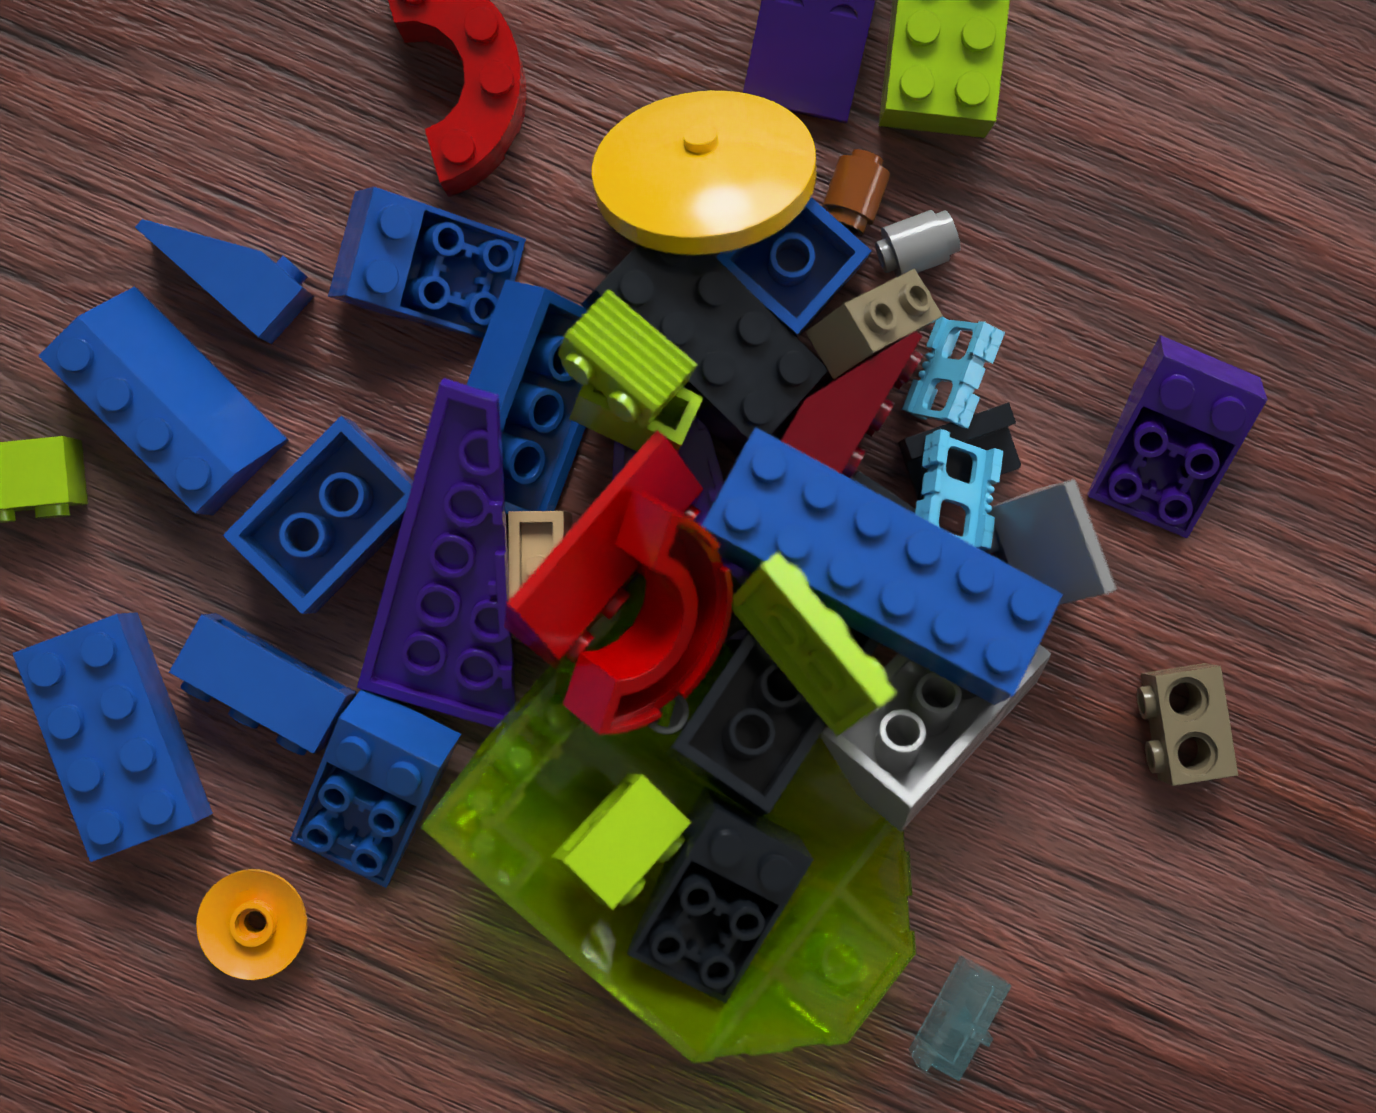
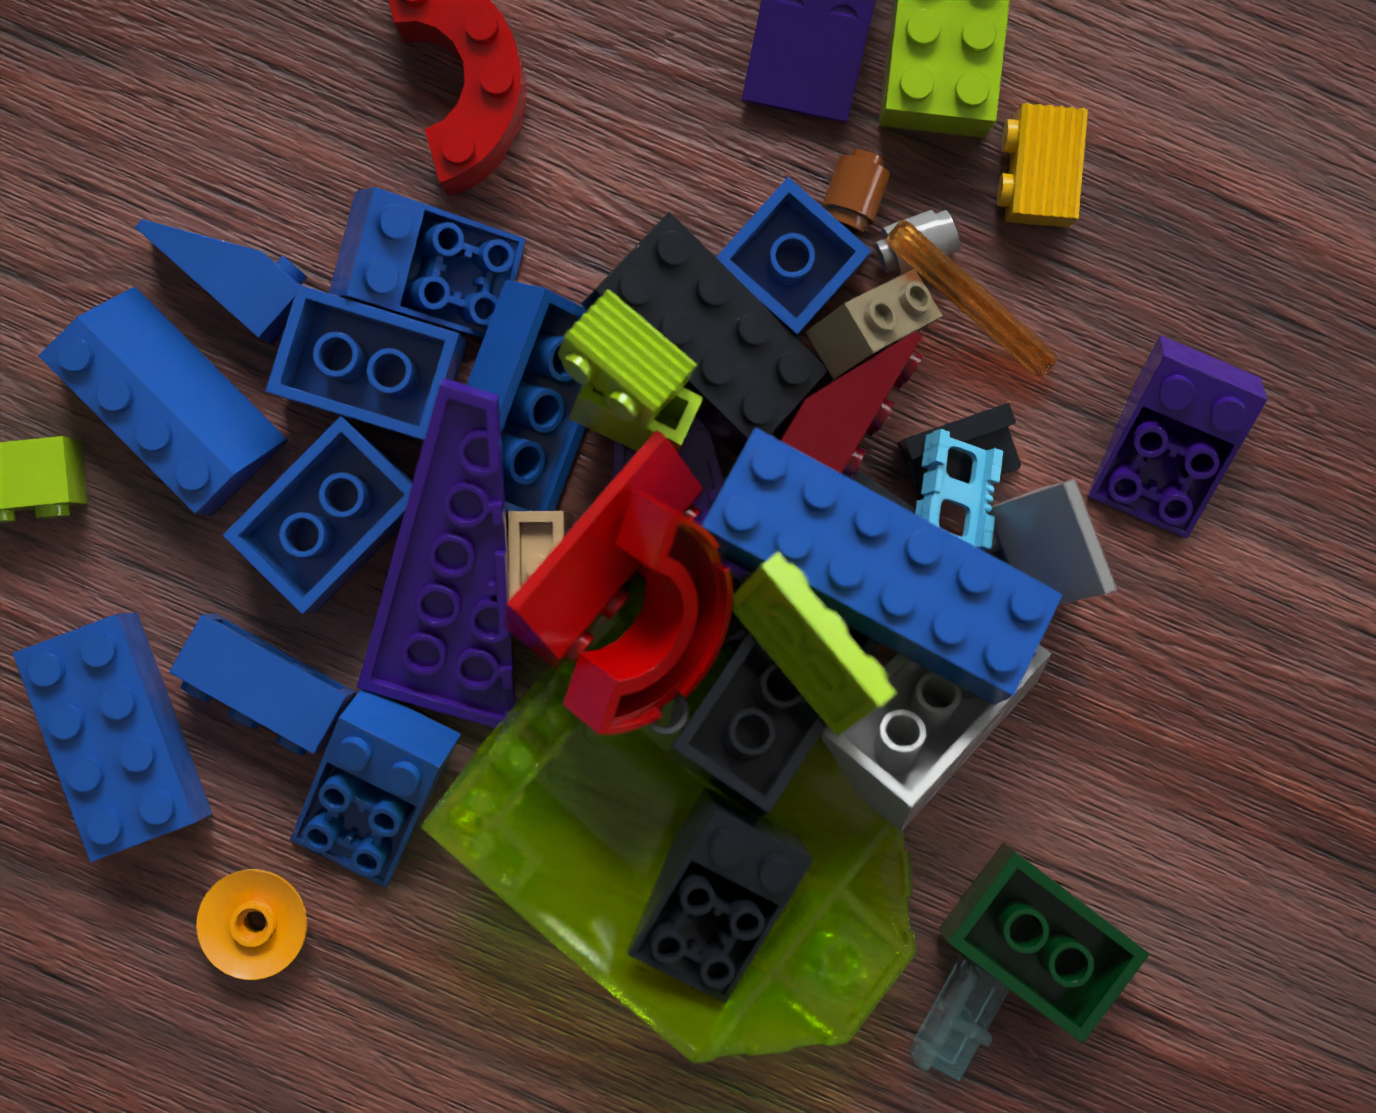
lime brick [551,773,691,909] -> none
yellow dish [592,91,817,255] -> none
medium azure piece [902,317,1005,428] -> none
dark tan brick [1137,663,1238,786] -> none
none -> blue brick [266,284,467,442]
none -> clear orange axle [886,220,1058,377]
none -> dark green brick [938,842,1150,1044]
none -> yellow brick [997,103,1088,228]

